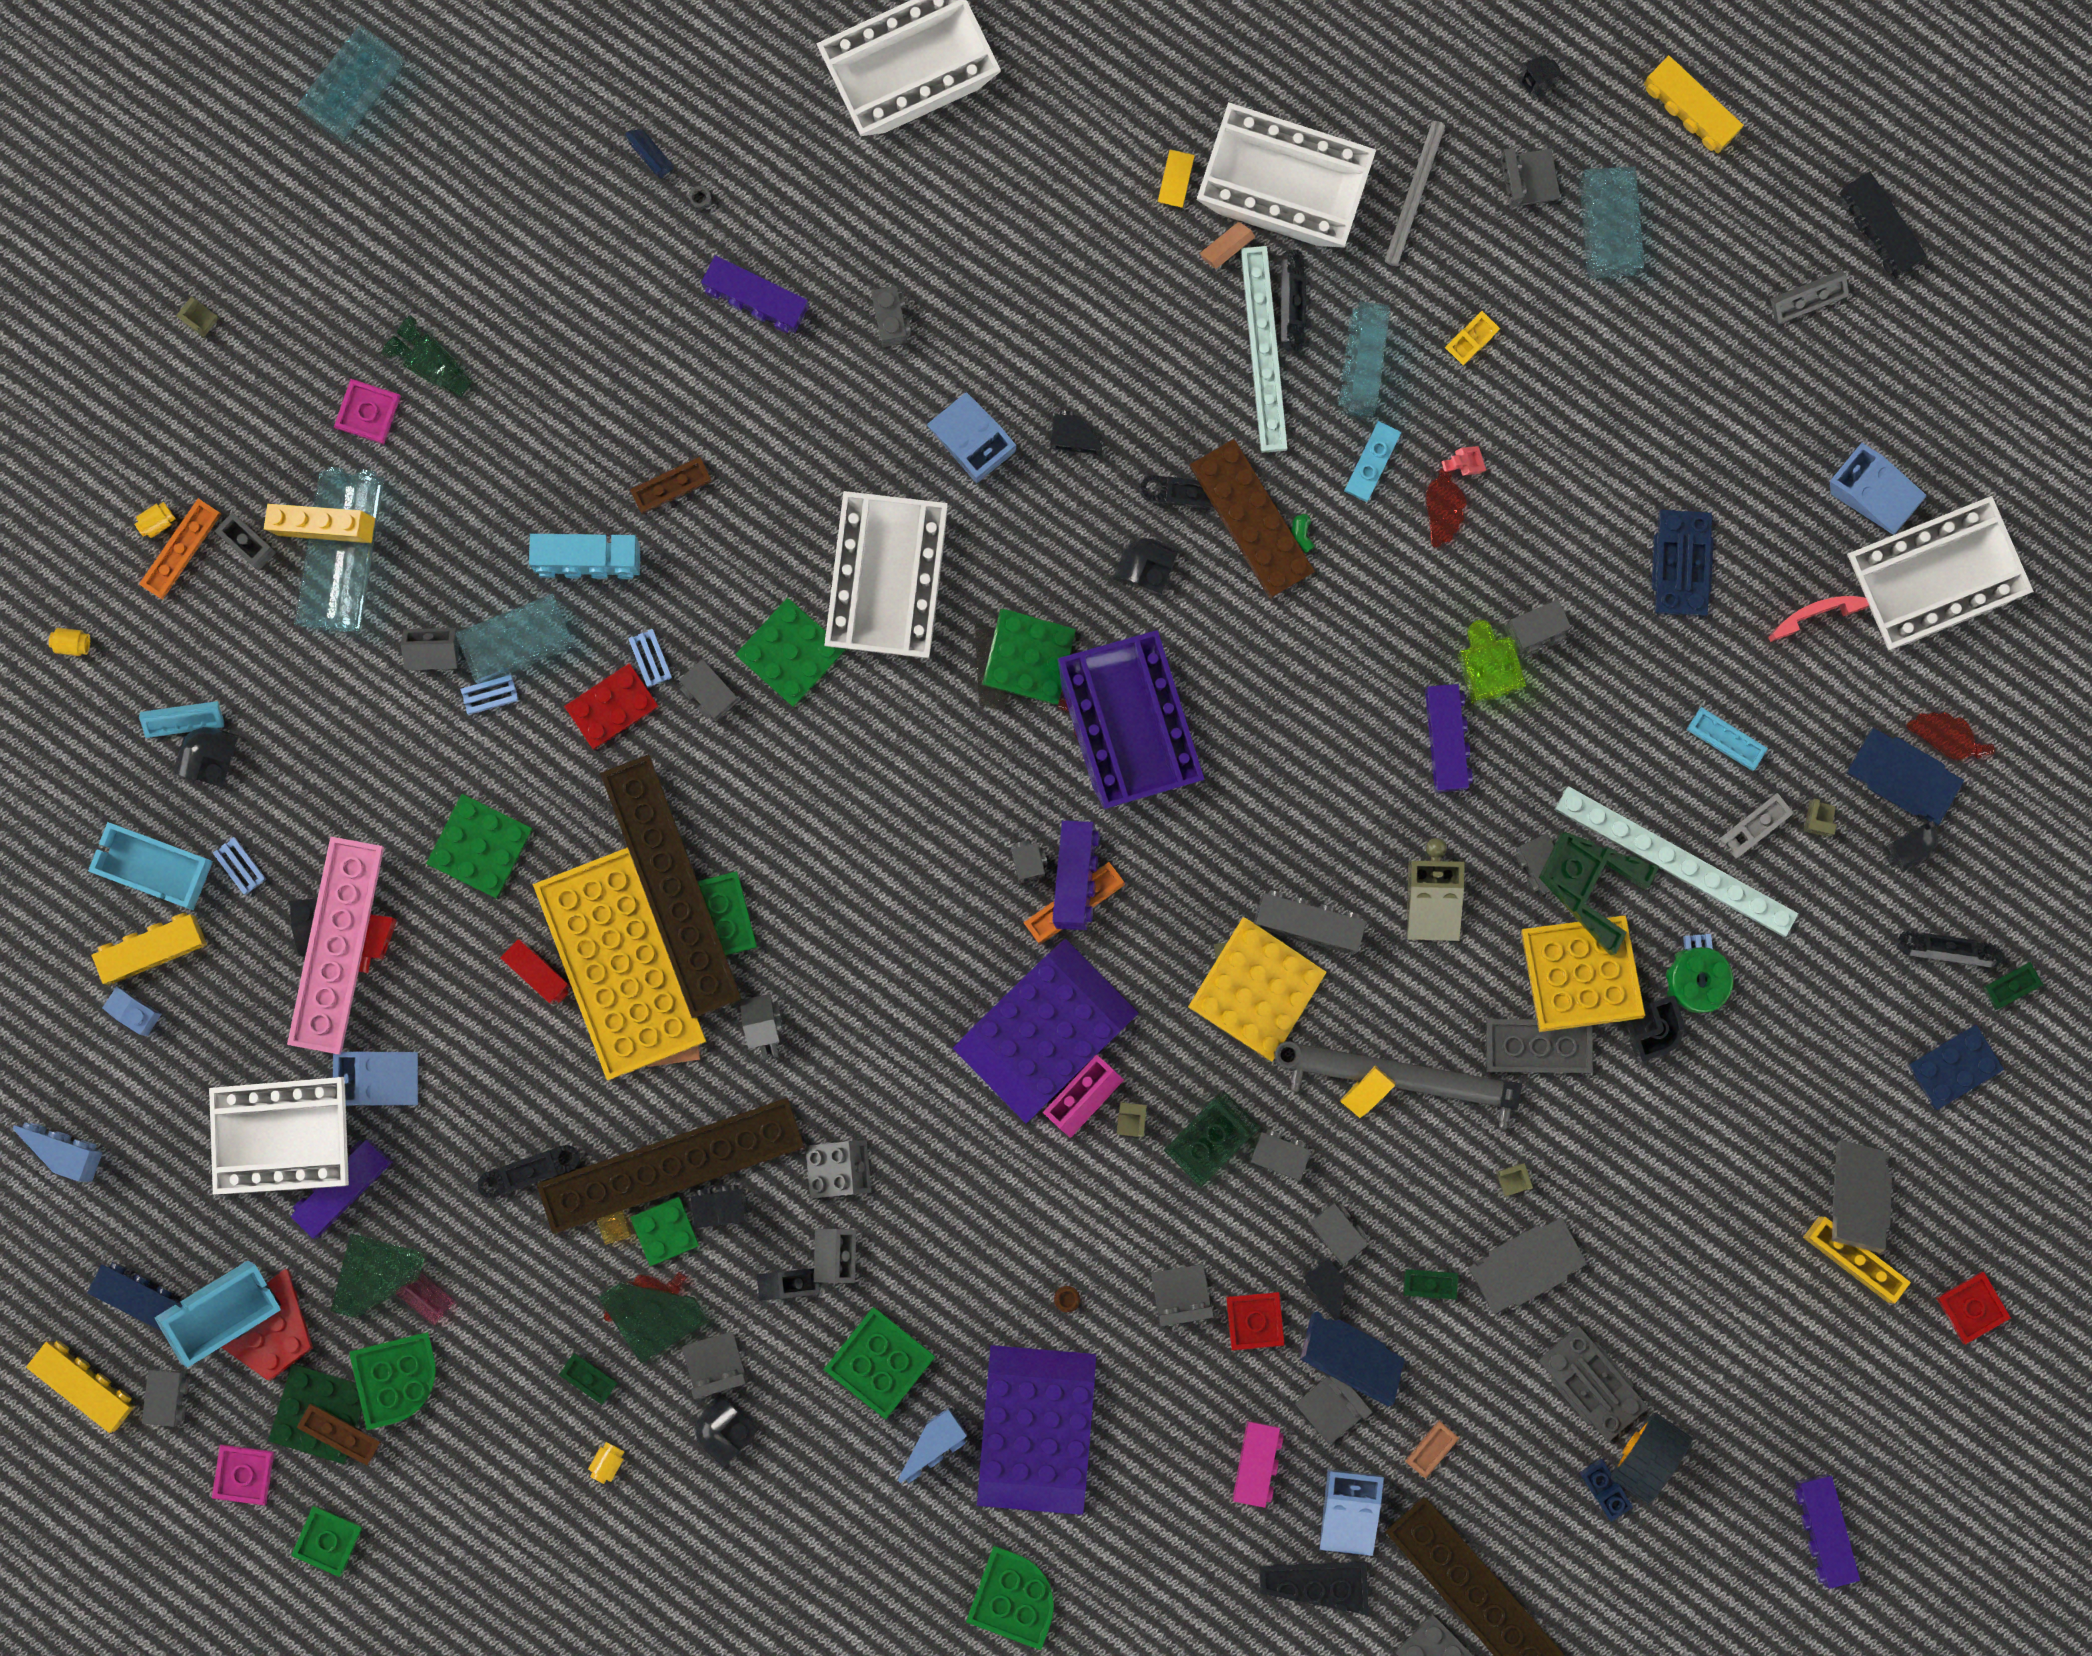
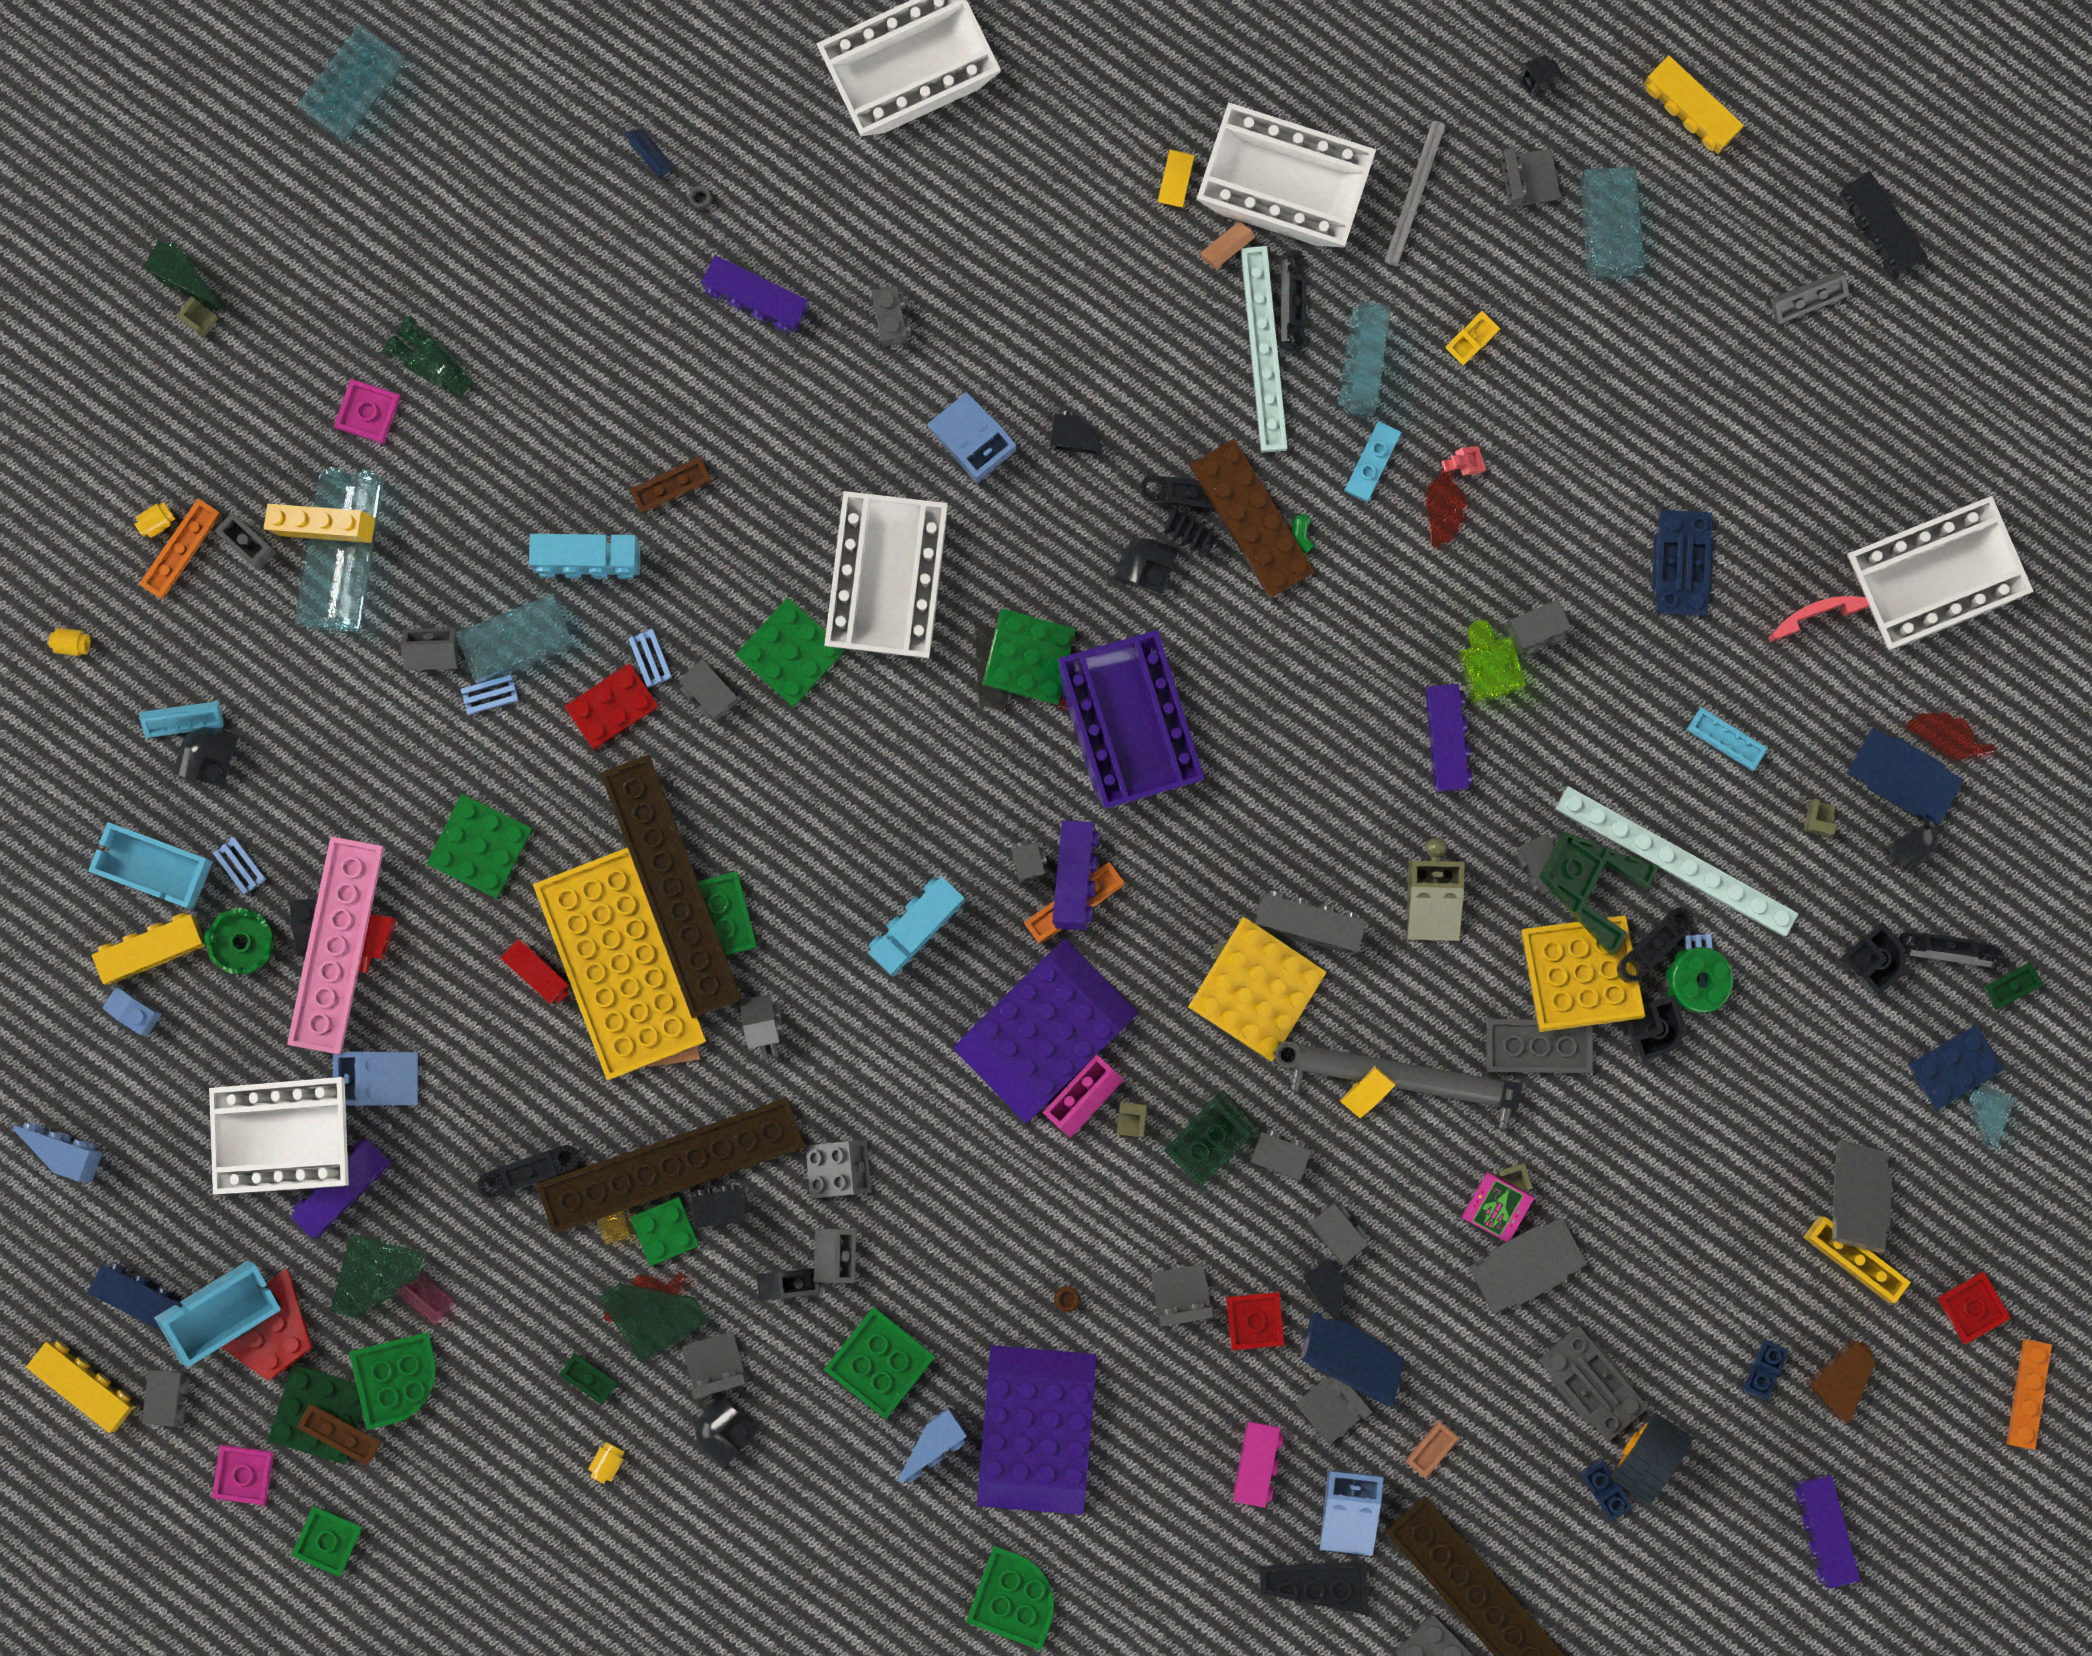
dark green plate [1403,1269,1458,1300] -> none
light grey plate [1719,793,1794,859] -> none
medium blue slope [1830,443,1926,535] -> none
none -> clear green slope [143,240,226,314]
none -> green plate [204,908,275,975]
none -> medium azure piece [868,876,965,978]
none -> black piece [1164,504,1222,558]
none -> tile [1462,1171,1534,1242]
none -> black plate [1617,907,1694,983]
none -> dark blue slope [1742,1339,1789,1402]
none -> reddish brown slope [1805,1340,1876,1424]
none -> black brick [1840,922,1906,996]
none -> clear light blue slope [1969,1086,2015,1148]
none -> orange plate [2006,1339,2052,1450]

